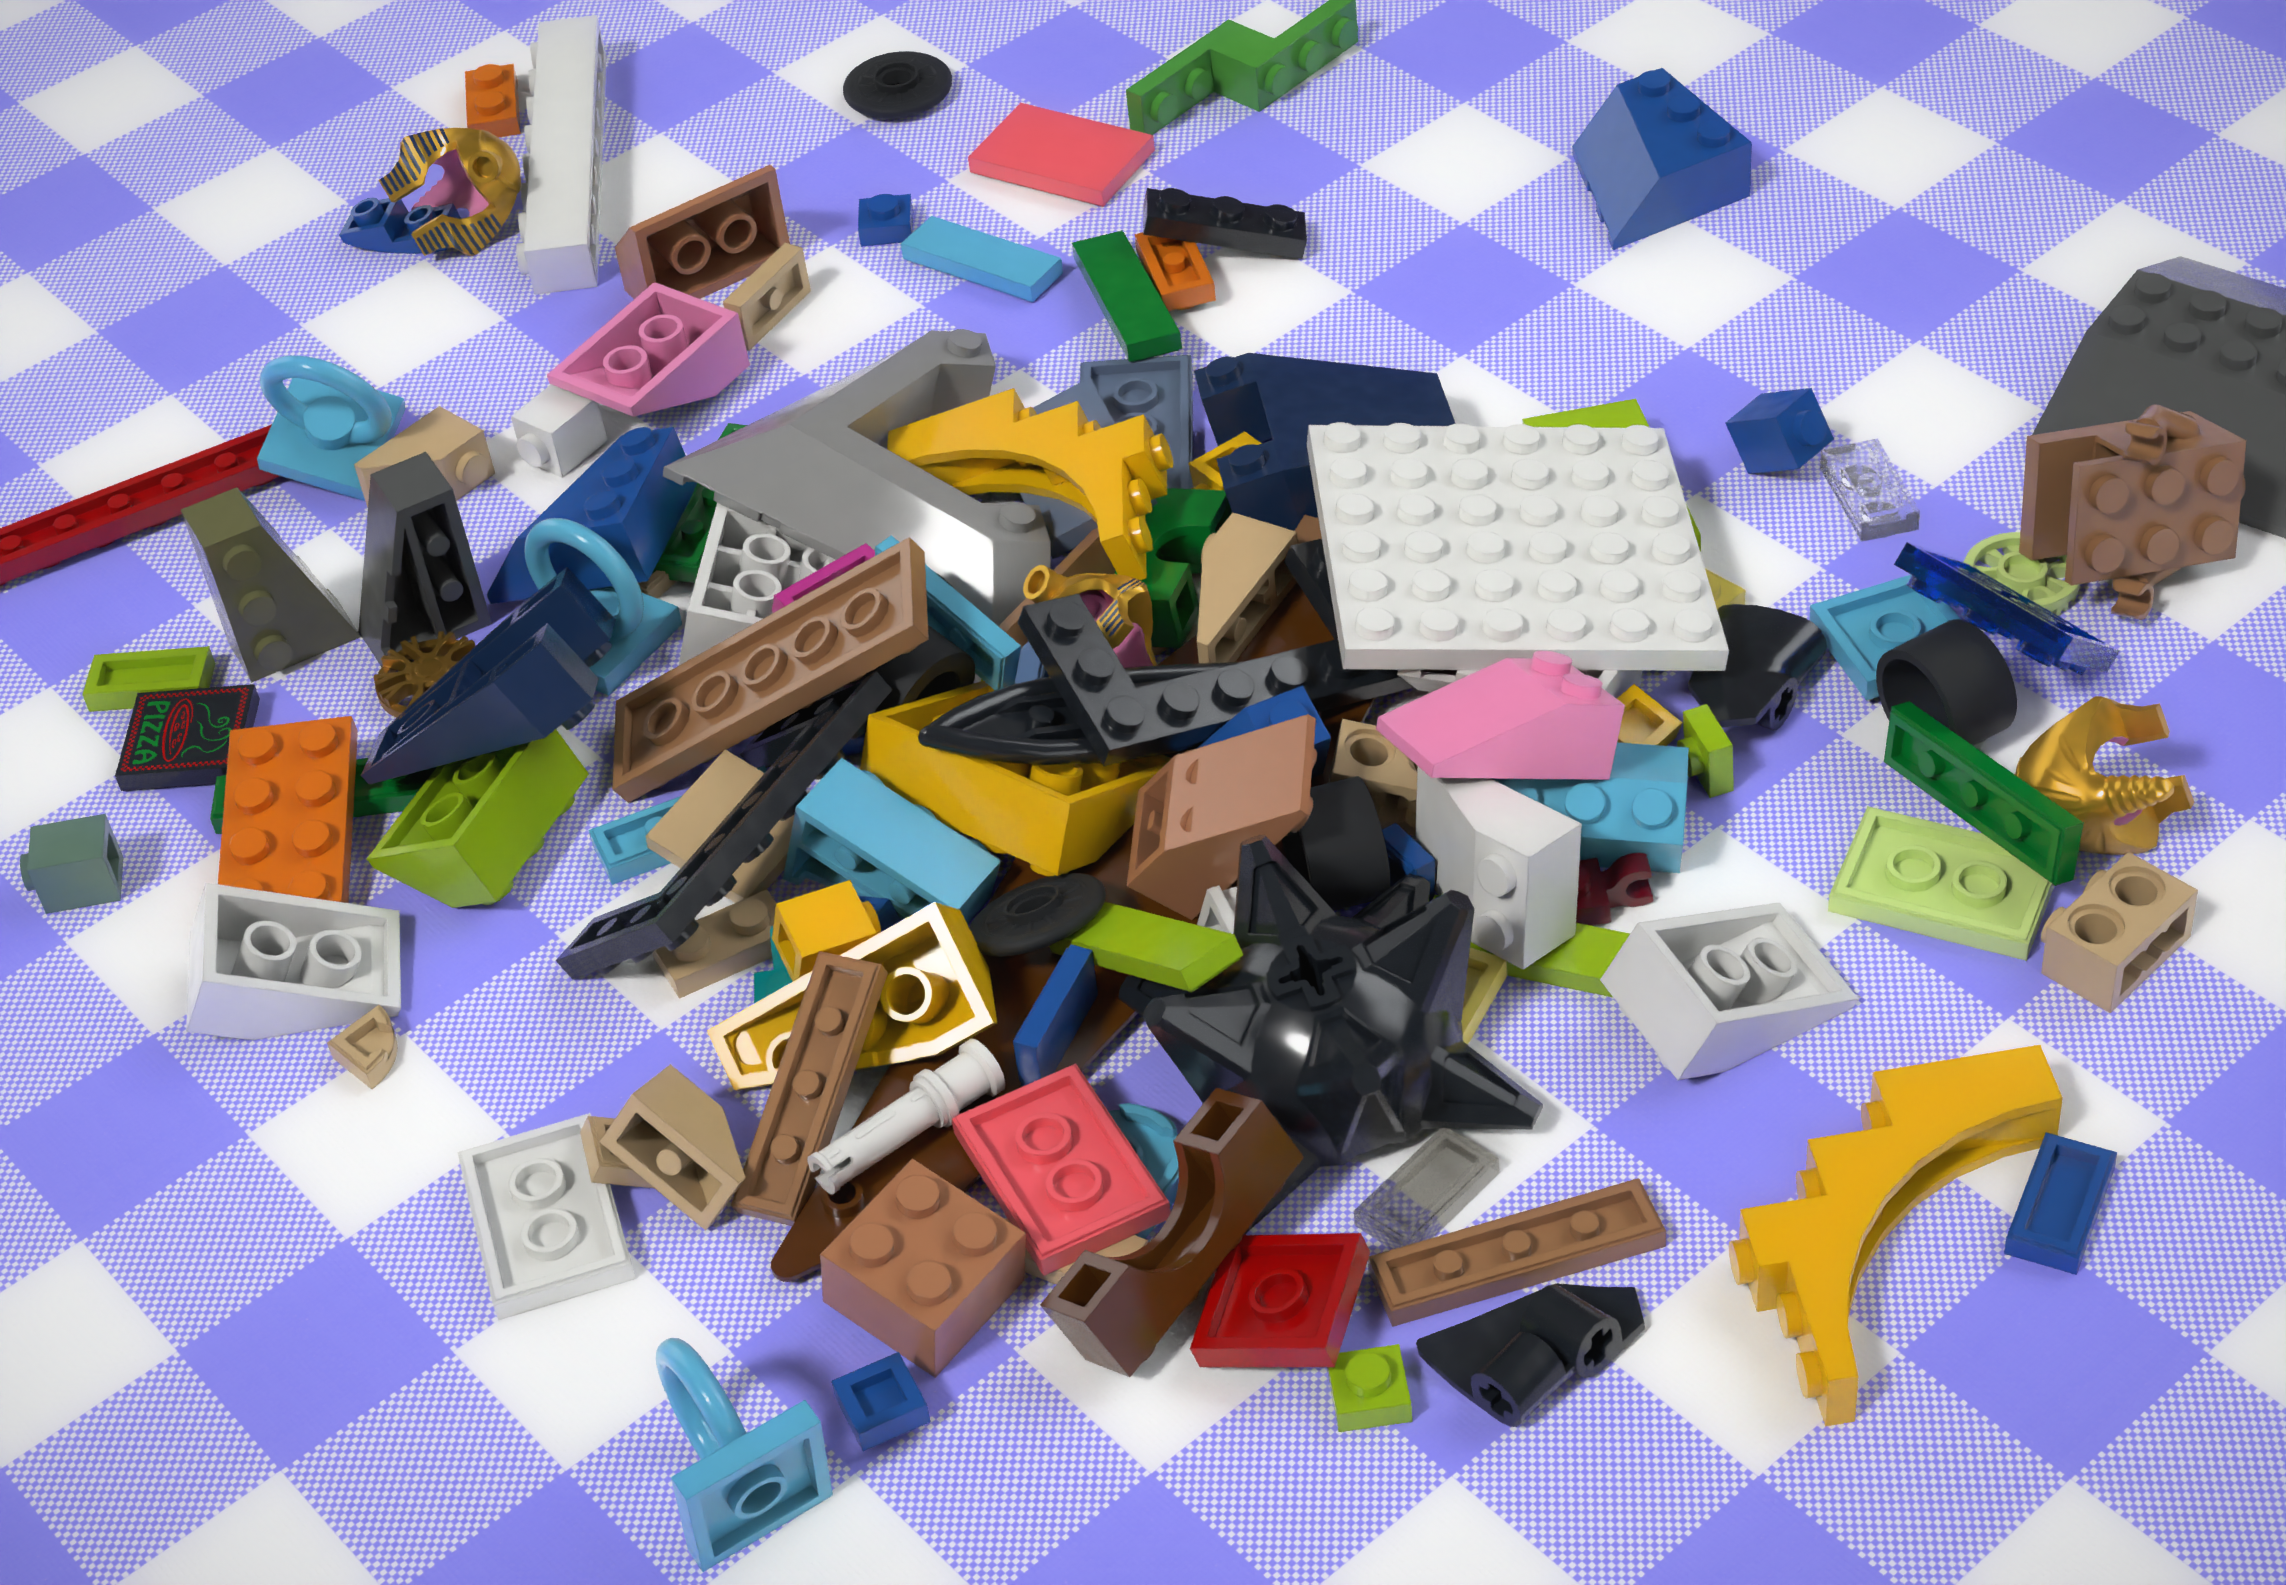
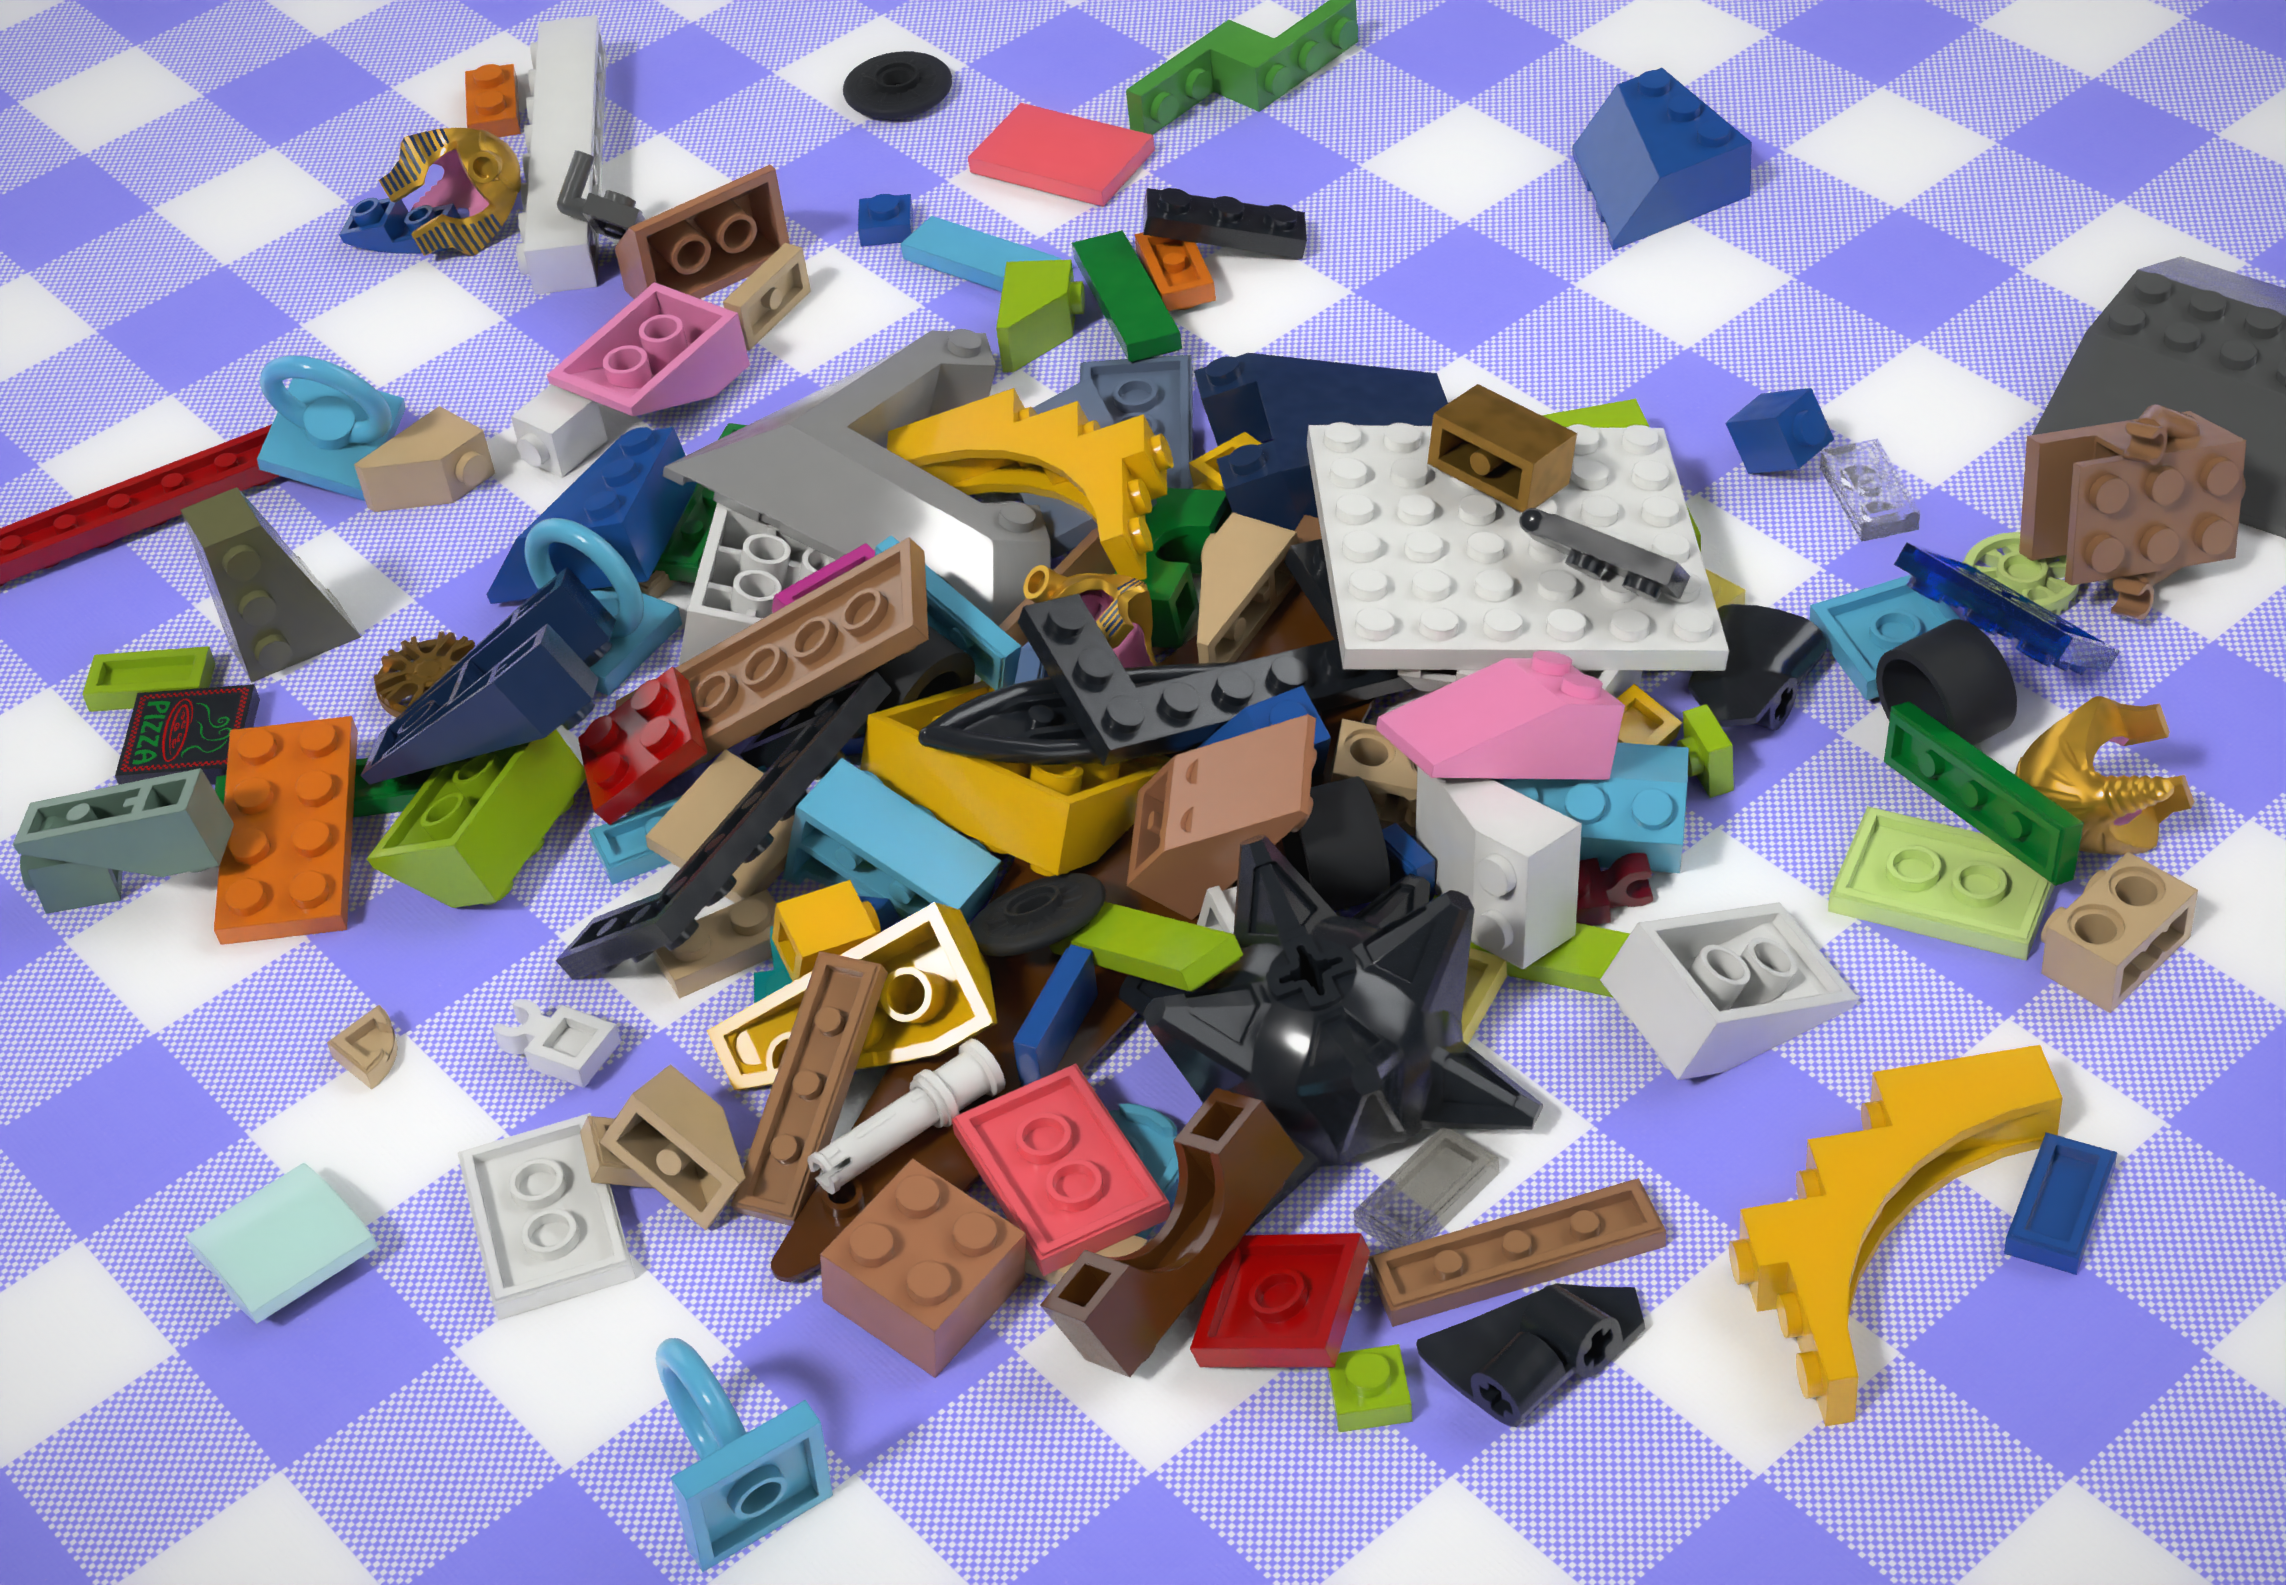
white slope [186,883,401,1040] -> none
dark grey wedge [358,452,492,667] -> none
blue plate [831,1352,931,1452] -> none
none -> sand green slope [12,768,234,877]
none -> light aqua slope [184,1162,378,1324]
none -> white plate [493,999,621,1088]
none -> dark grey plate [557,150,646,241]
none -> red plate [578,666,707,825]
none -> lime slope [996,259,1085,373]
none -> pearl gold brick [1427,384,1577,513]
none -> hinge [1519,508,1690,601]

